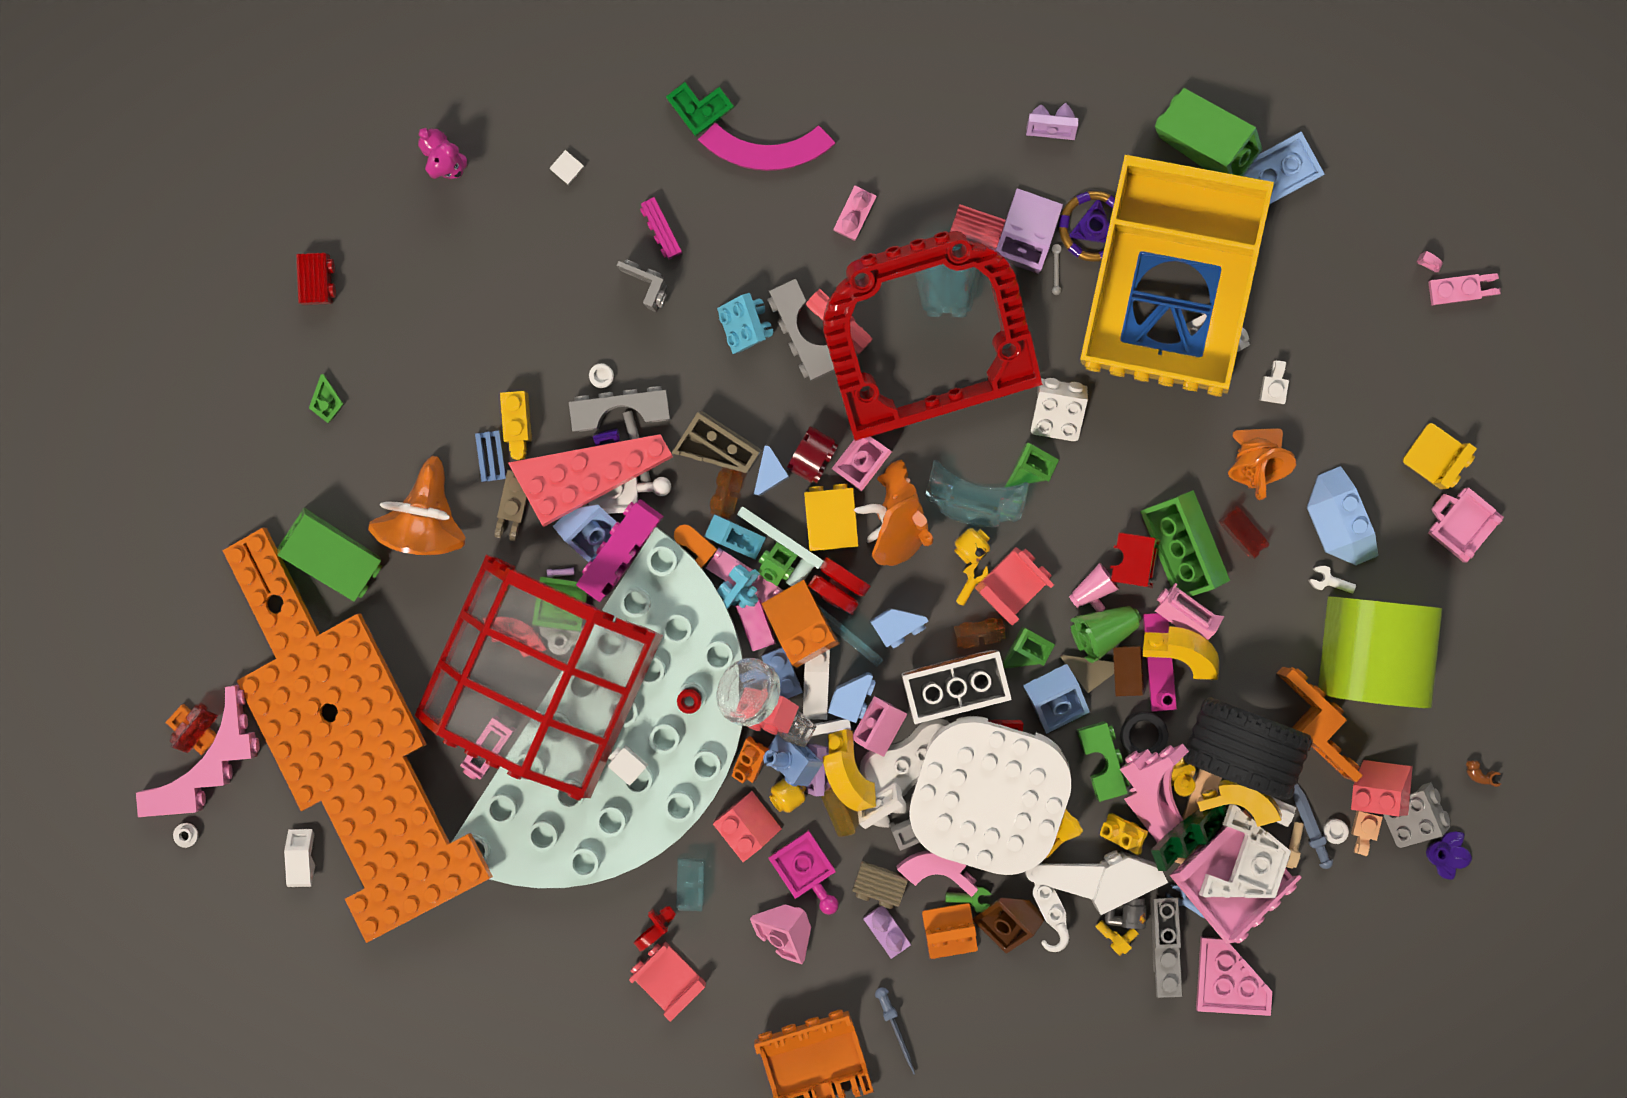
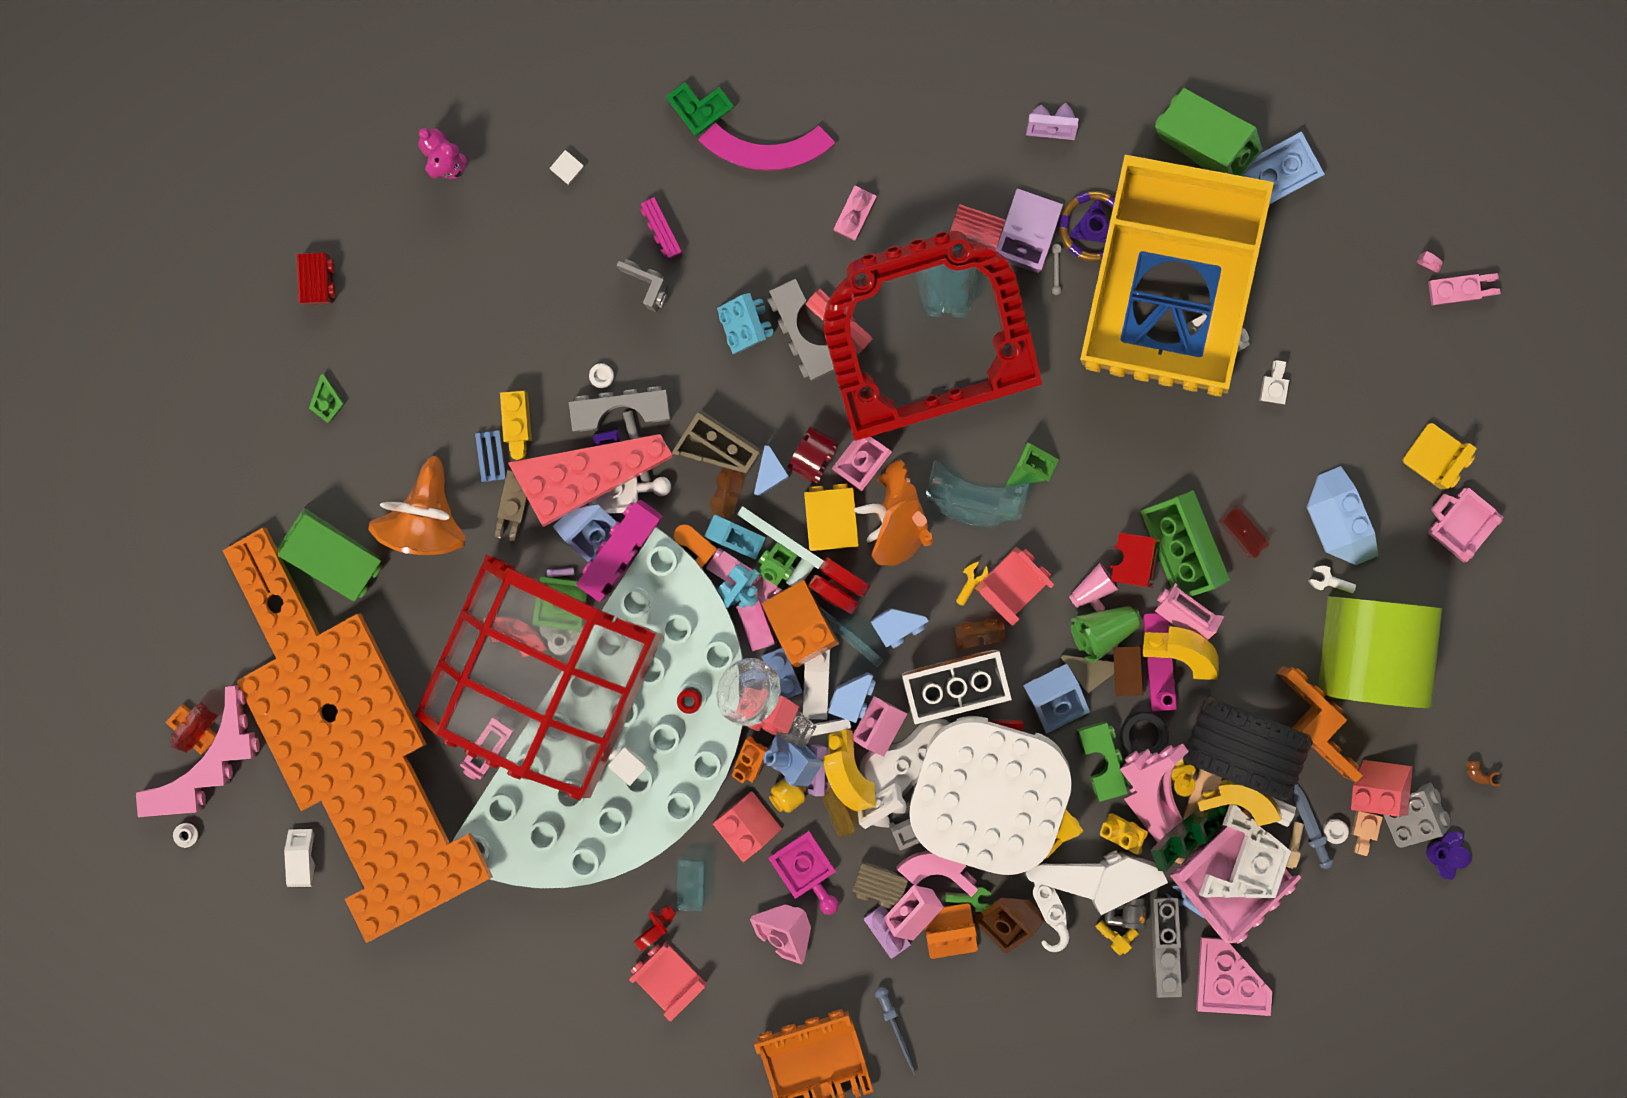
yellow head [954,528,991,564] -> none
bright green slope [1002,627,1055,669] -> none
white bracket [1031,378,1088,441] -> none
orange helmet [1228,429,1296,500] -> none
none -> bright pink brick [883,885,944,940]

